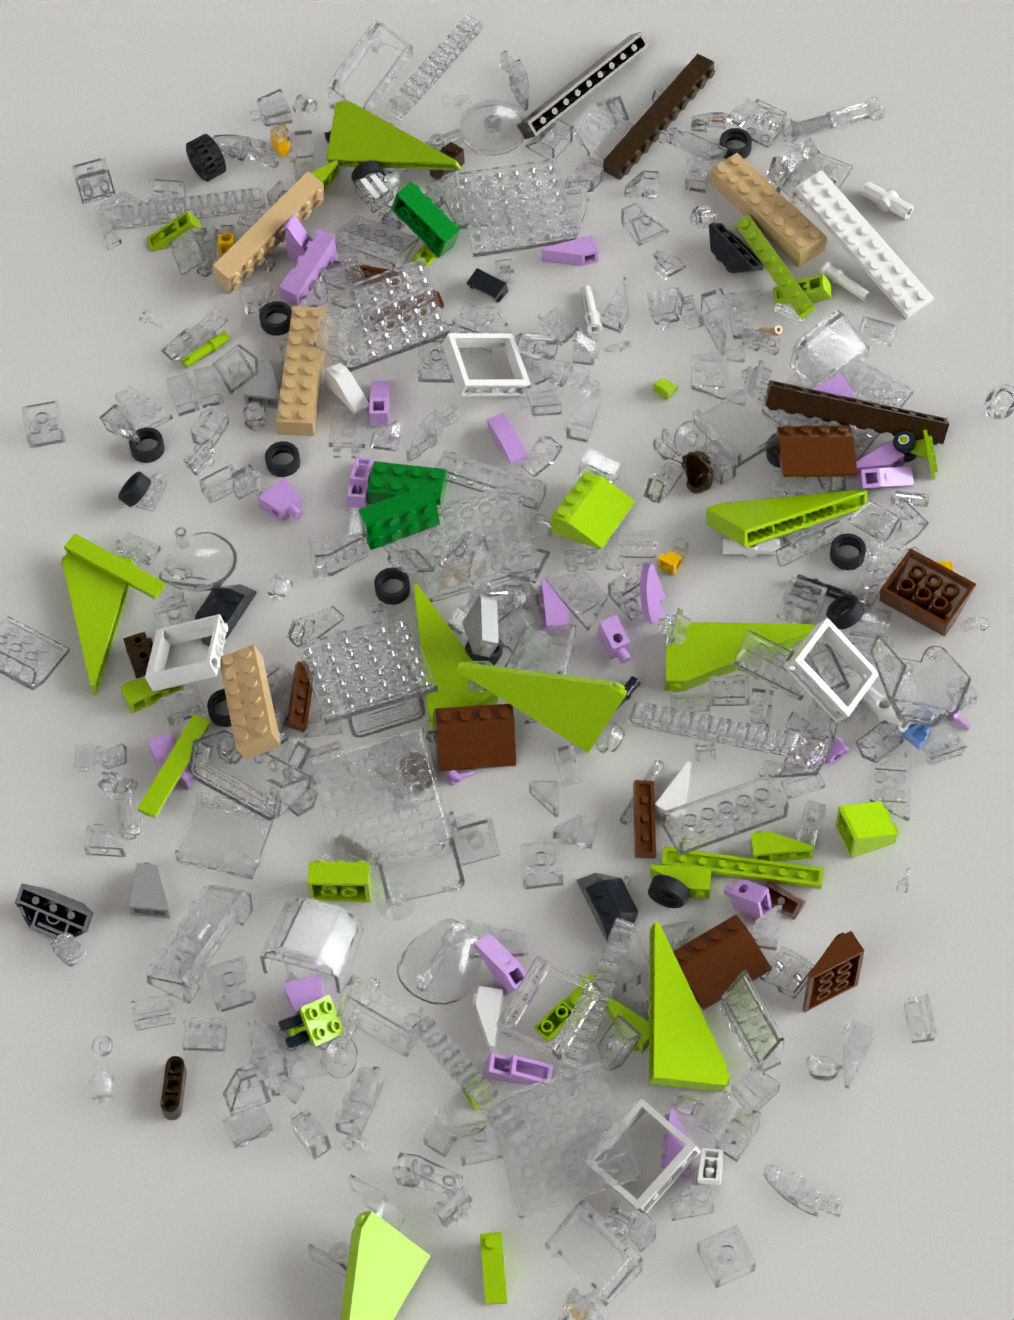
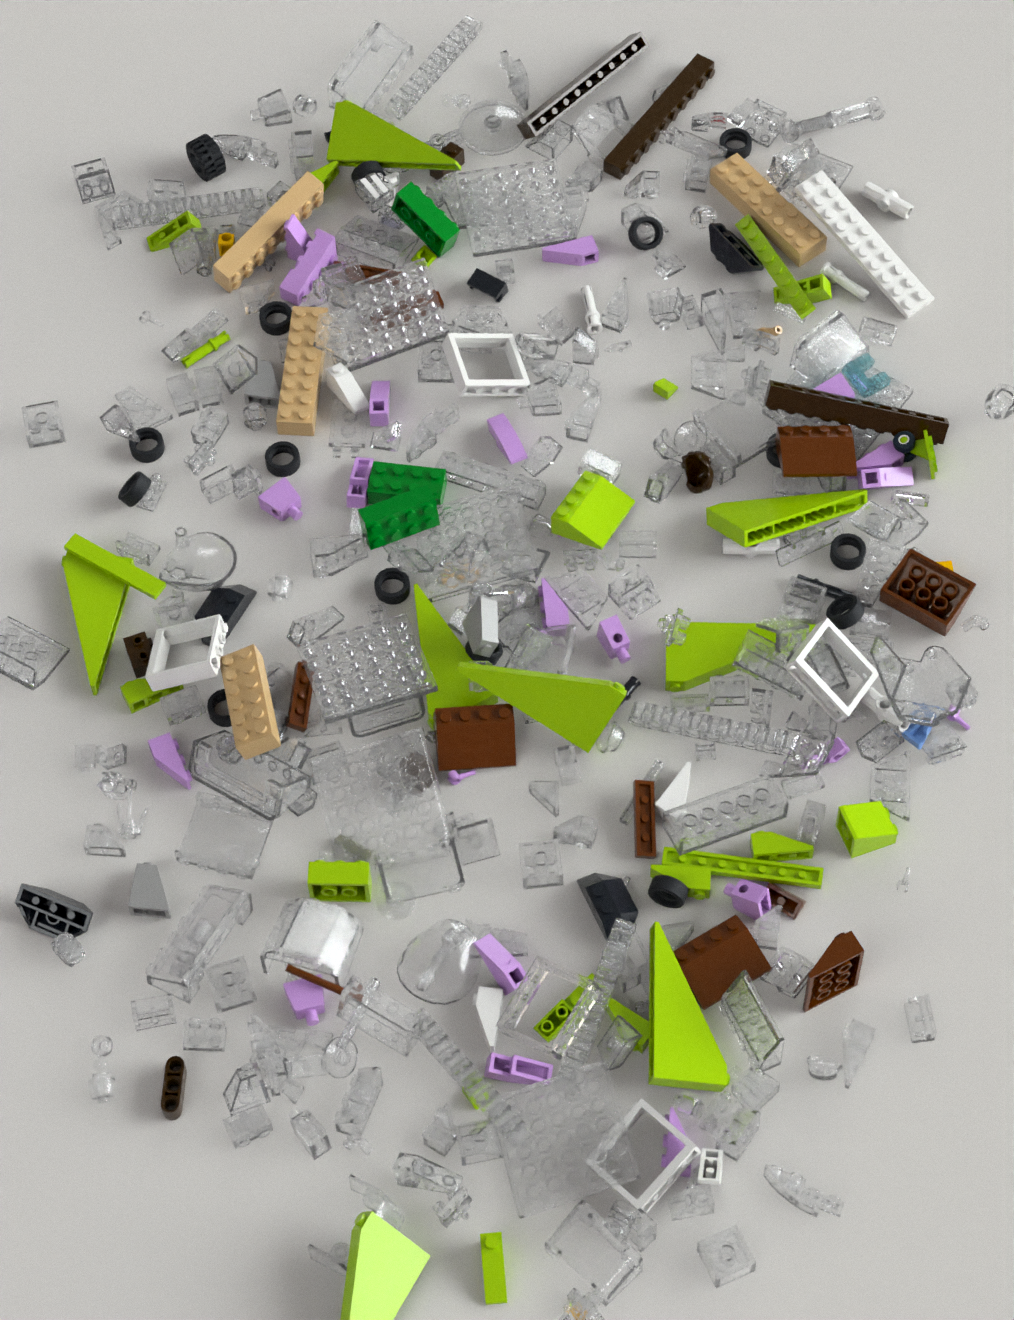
lime tile [137,714,211,819] -> none
clear leg [270,122,294,157] -> none
lime plate [278,995,344,1049] -> none
lavender slope [640,561,666,625] -> none
leg [657,538,689,576] -> none
none -> reddish brown bar [285,964,364,1004]
none -> black tyre [628,216,663,250]
none -> clear bracket [755,615,810,654]
none -> clear light blue connector [842,353,891,398]

